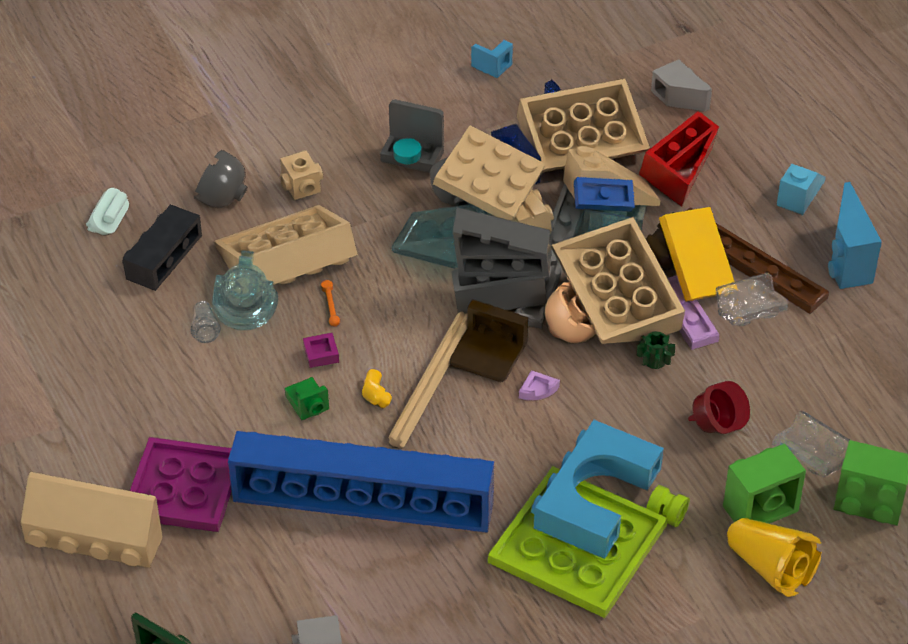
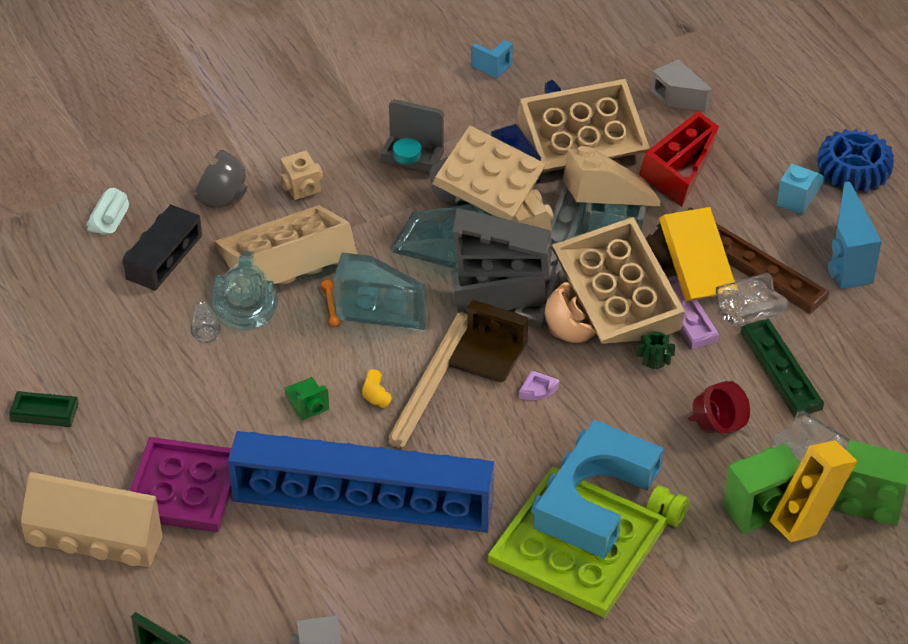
magenta plate [303,333,339,368] -> none
blue plate [574,177,635,212] -> none
yellow cone [727,518,822,597] -> none
none -> dark green tile [9,391,79,427]
none -> clear light blue slope [334,252,426,331]
none -> dark green tile [741,318,824,418]
none -> yellow brick [770,440,857,543]
none -> blue gear [817,129,894,193]

